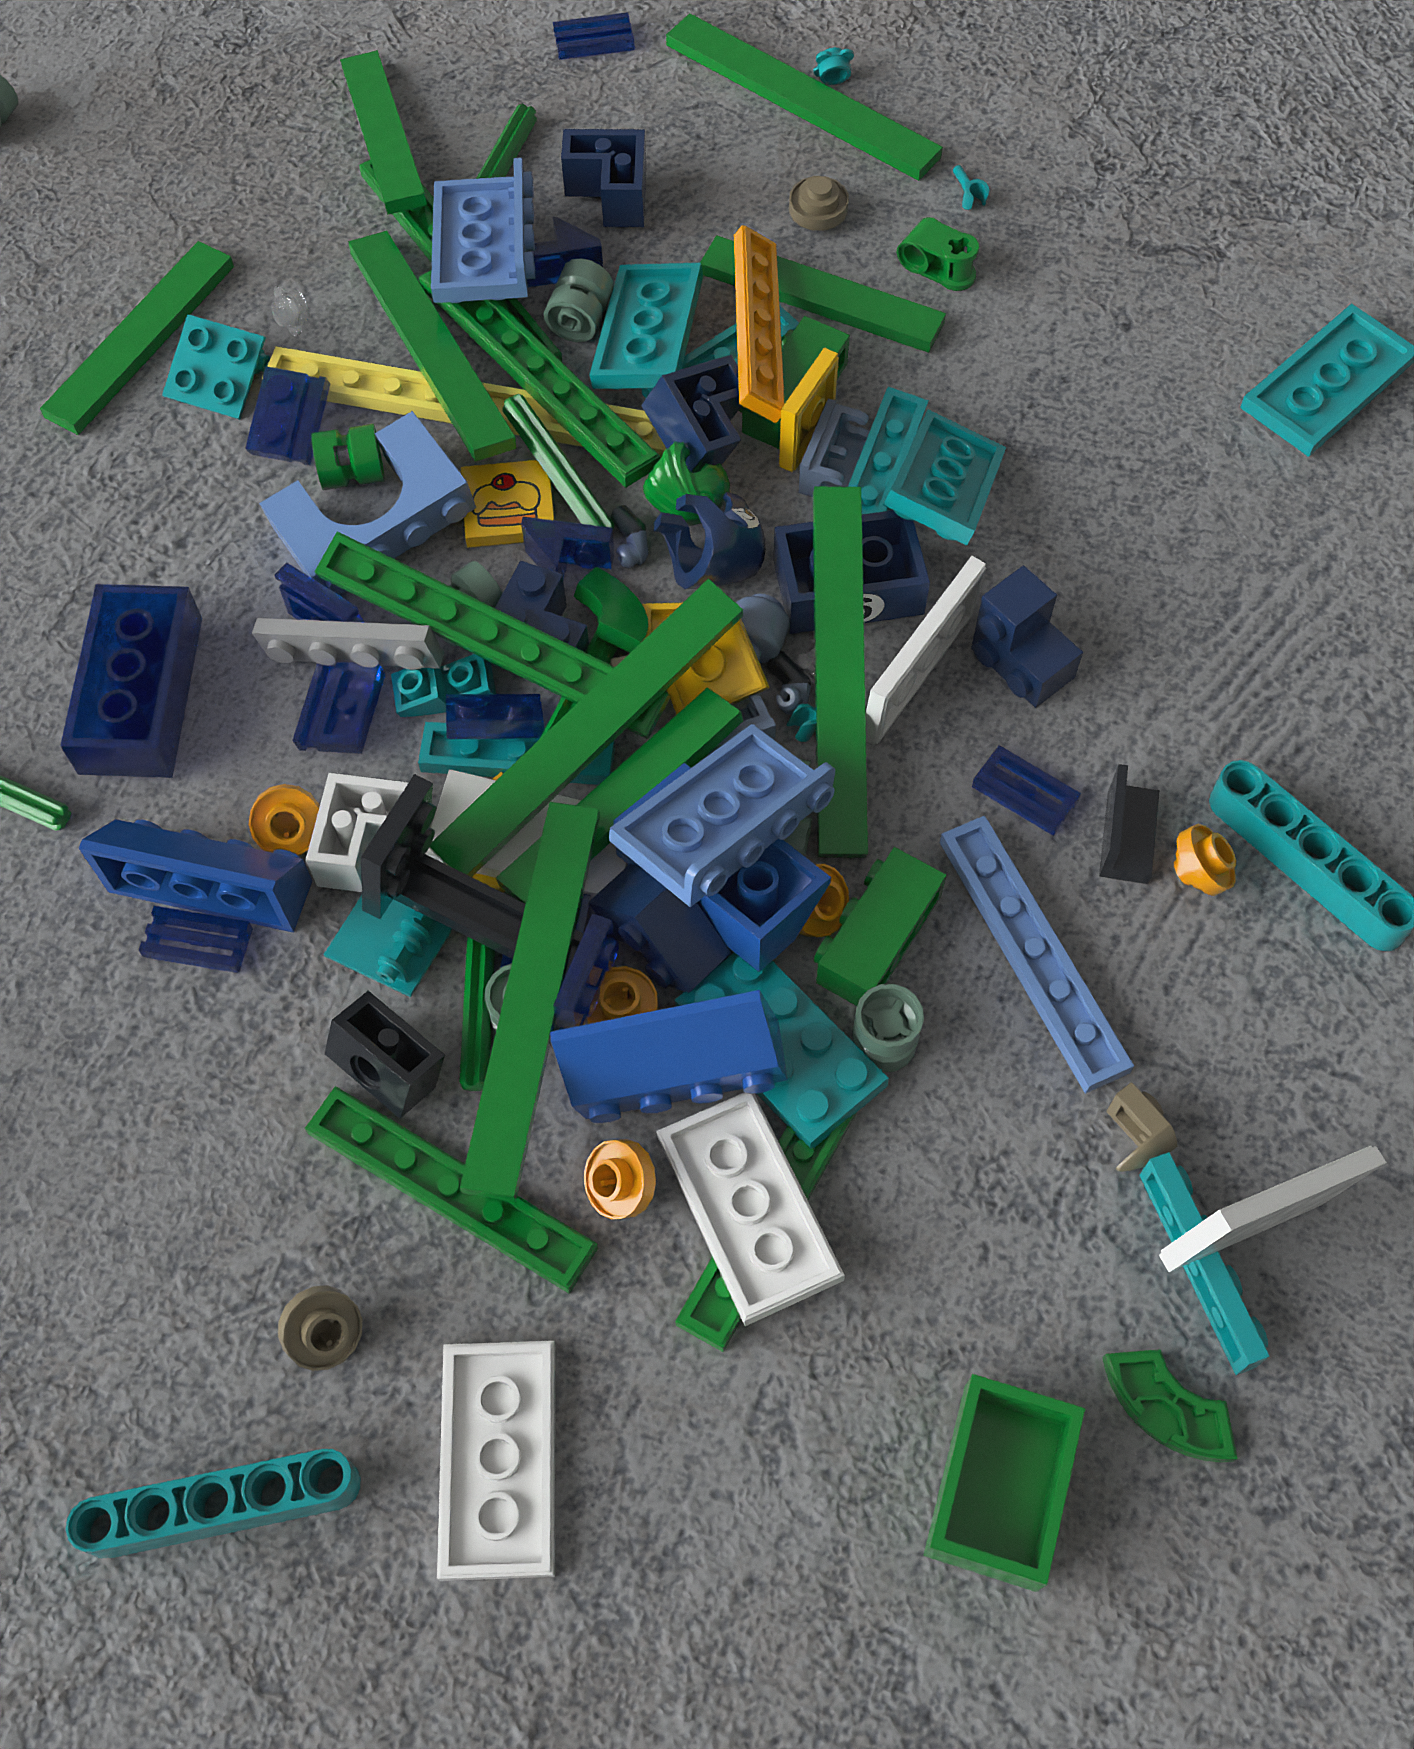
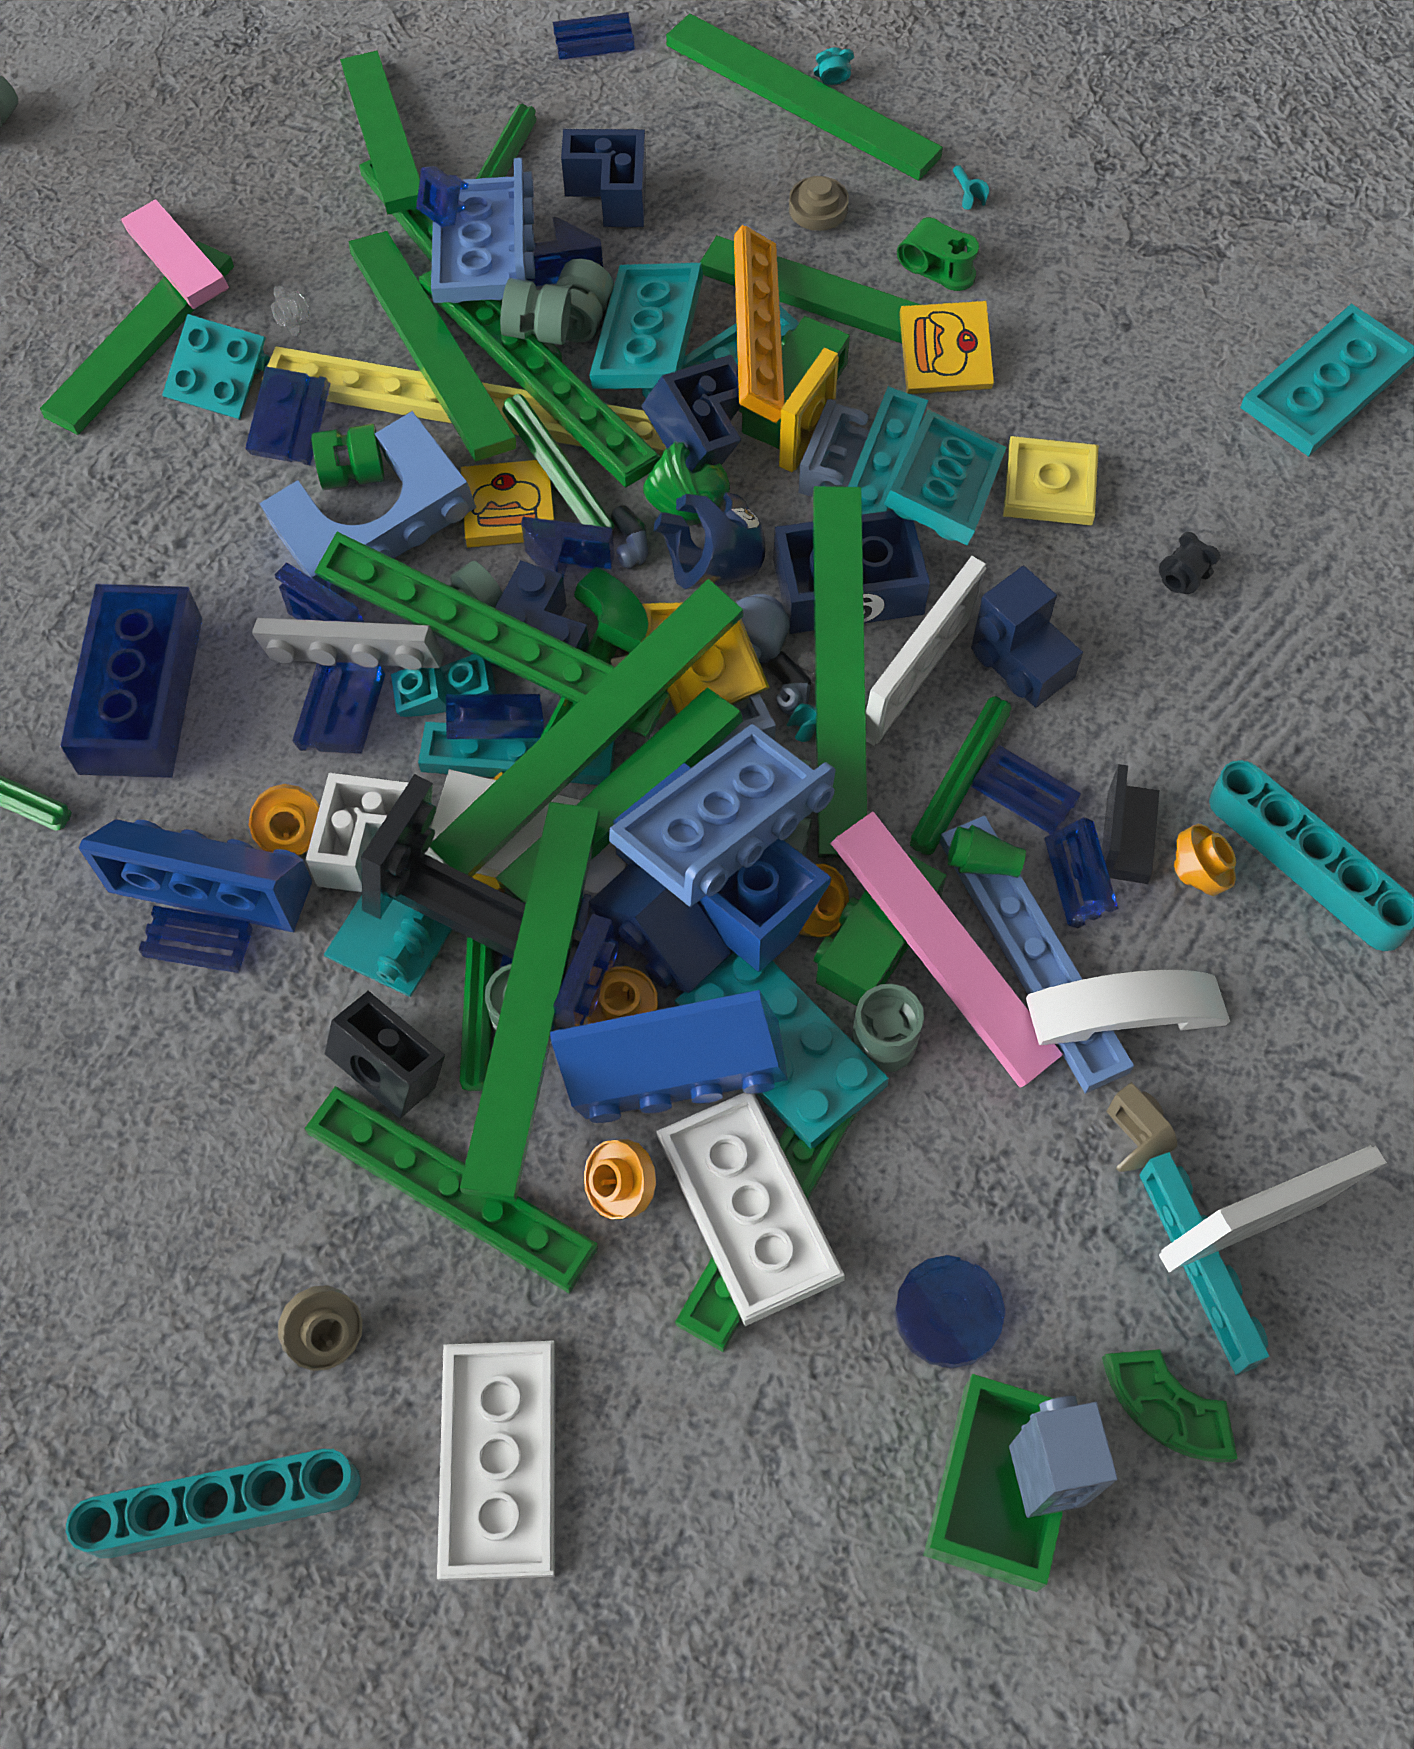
none -> bright pink tile [121,199,229,309]
none -> clear blue tile [416,166,469,227]
none -> sand green wheel [500,278,572,345]
none -> bright pink tile [830,811,1063,1088]
none -> clear blue tile [894,1255,1006,1369]
none -> yellow tile [900,301,994,394]
none -> green axle [910,696,1012,855]
none -> green cone [948,825,1026,878]
none -> light yellow plate [1003,436,1099,525]
none -> sand blue brick [1009,1396,1118,1518]
none -> white slope [1026,970,1230,1045]
none -> clear blue tile [1044,817,1119,929]
none -> black brick [1159,532,1221,594]

